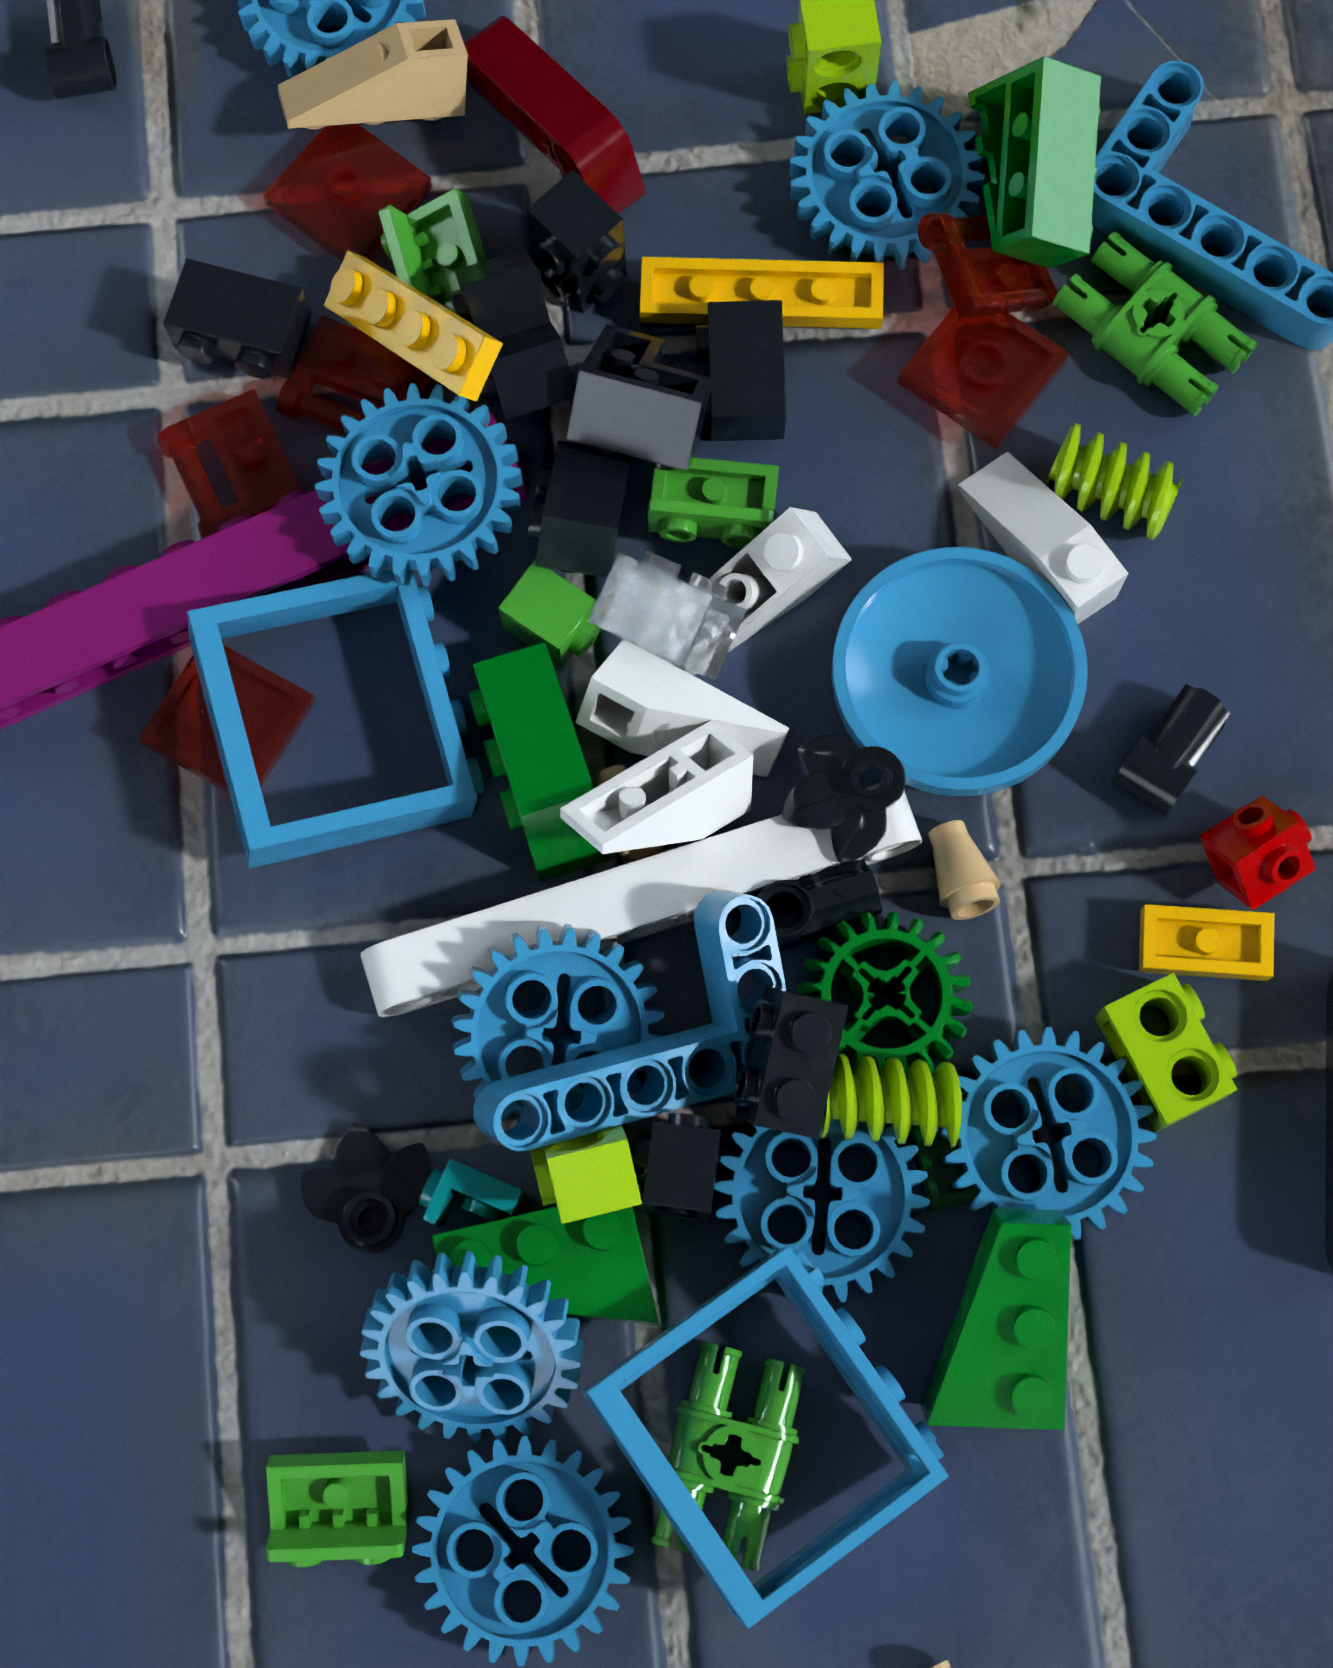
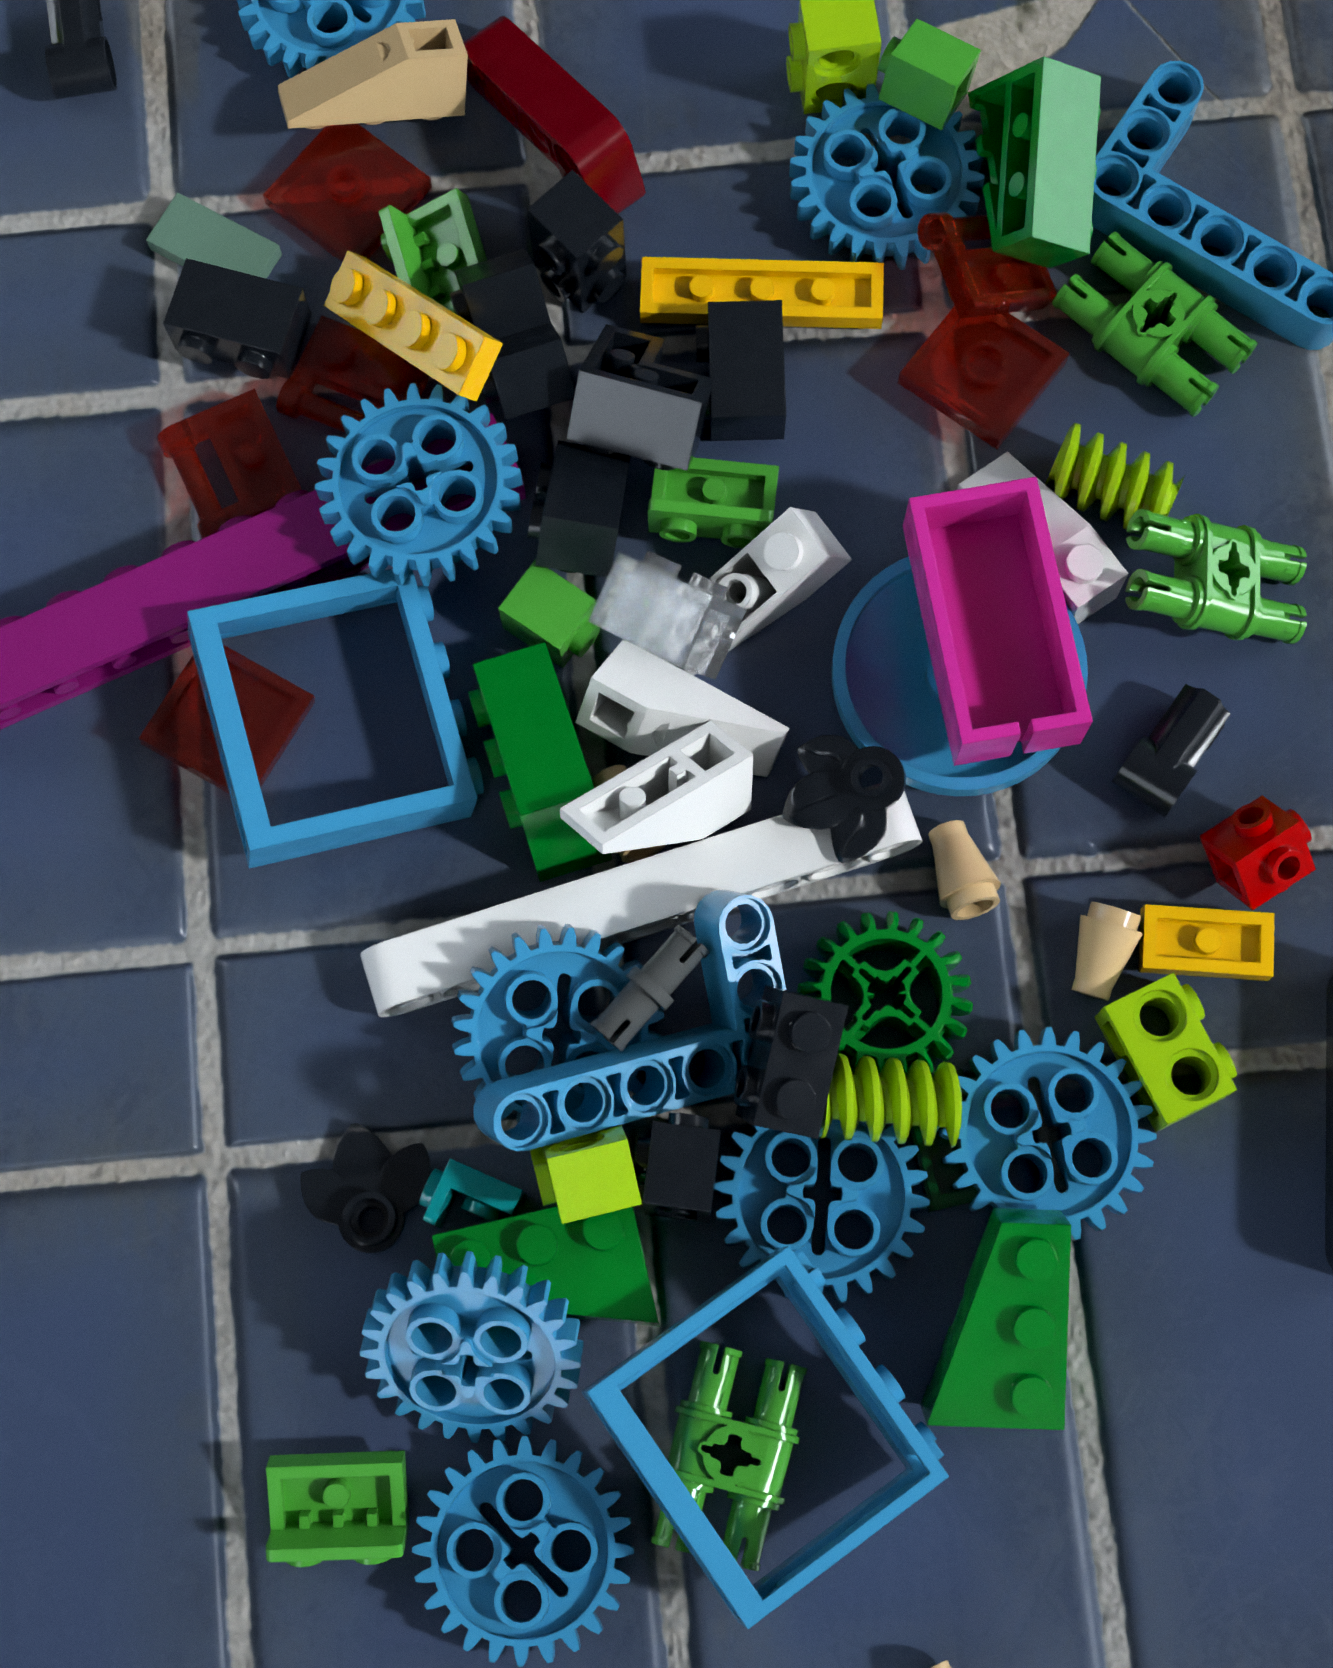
black piece [758,859,883,950] -> none
none -> sand green tile [146,192,282,279]
none -> dark grey pin [590,925,710,1052]
none -> bright green brick [878,19,981,130]
none -> dark pink piece [902,476,1093,766]
none -> tan cone [1071,902,1143,1001]
none -> bright green pin [1125,509,1307,644]

